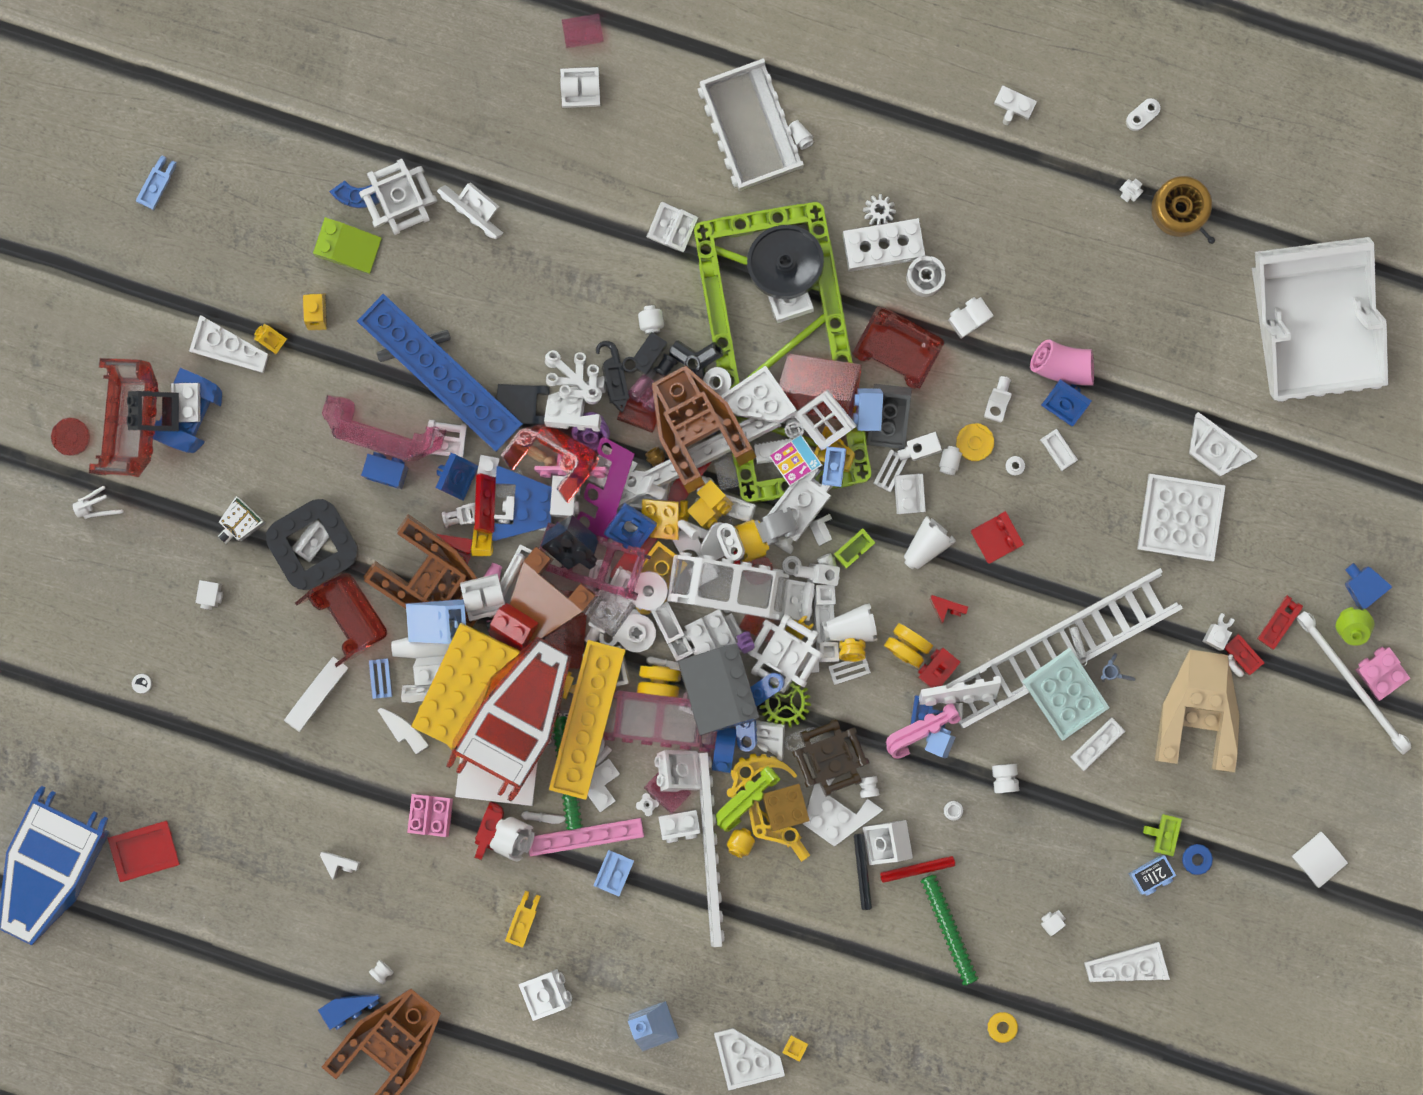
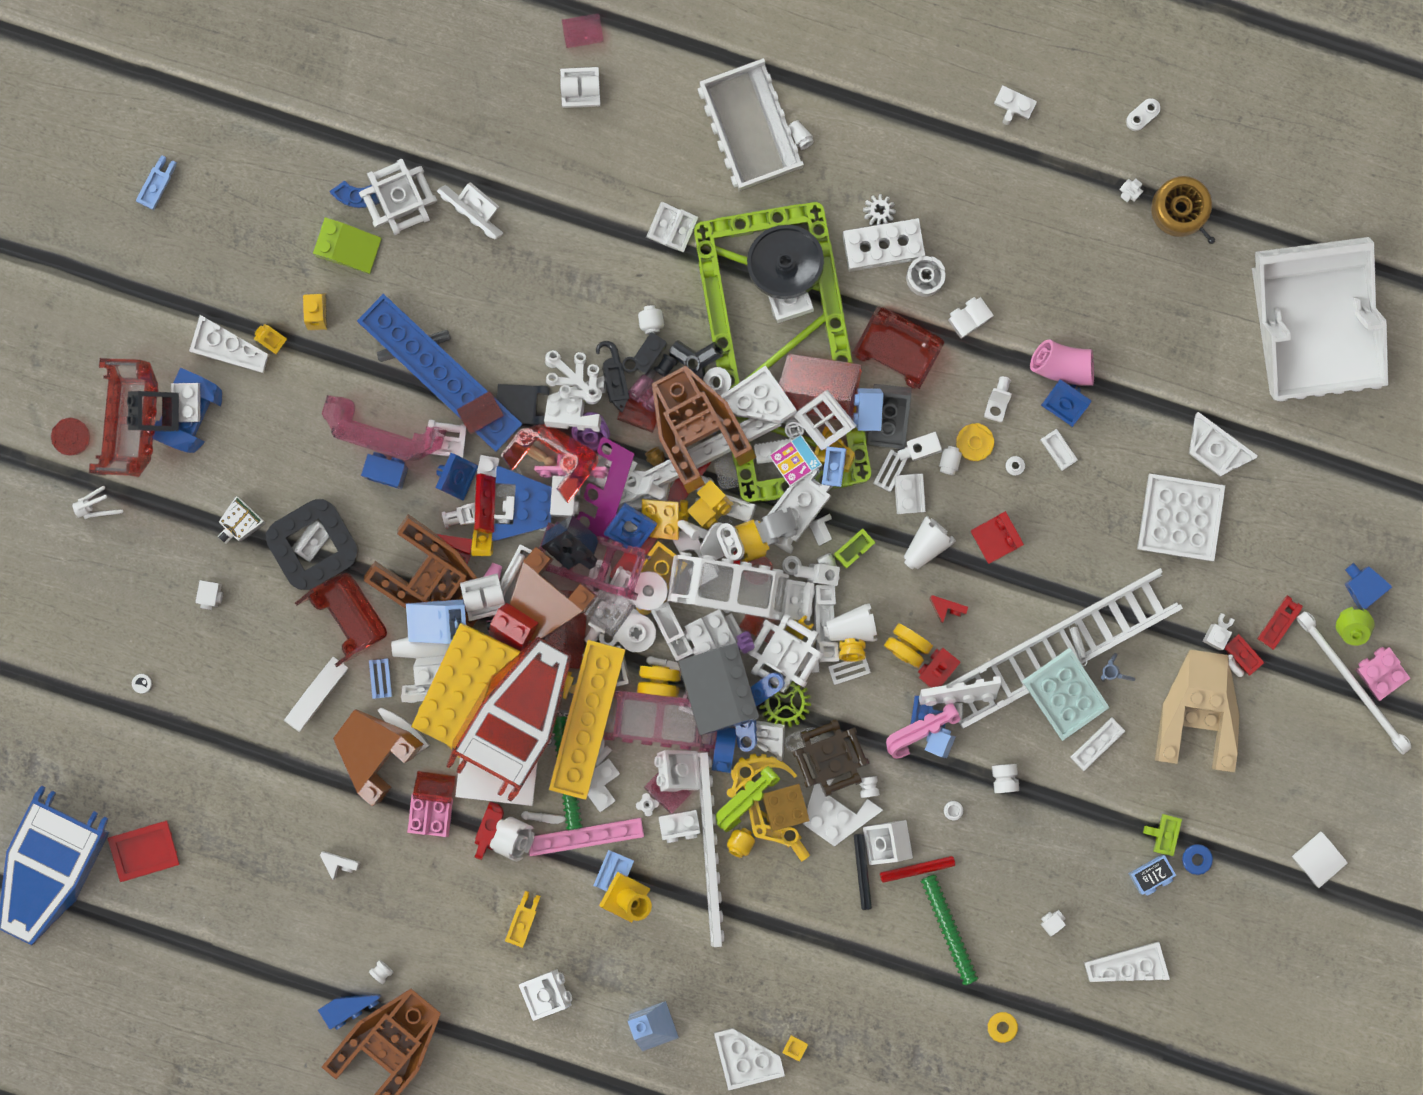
none -> dark orange wedge [333,709,424,806]
none -> clear red plate [413,771,456,804]
none -> clear red plate [457,391,504,435]
none -> yellow plant [599,872,652,923]

